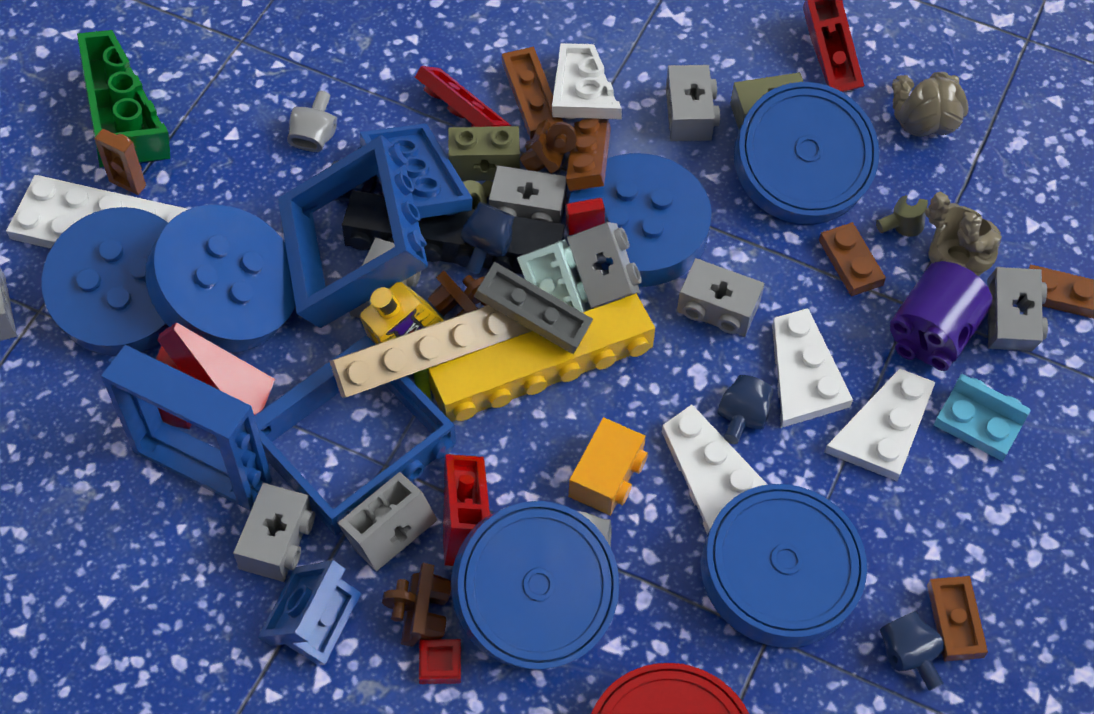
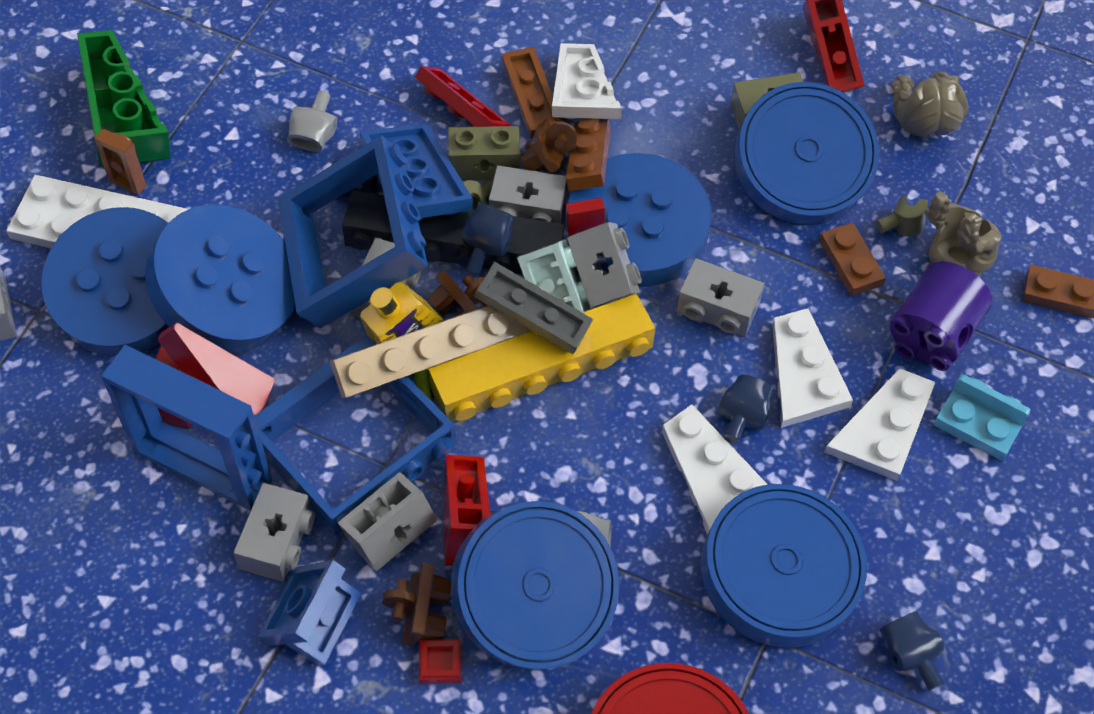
light orange brick [568,417,648,516] -> none
light grey brick [666,65,720,141] -> none
dark orange plate [927,576,988,661] -> none
light grey brick [987,267,1048,351] -> none

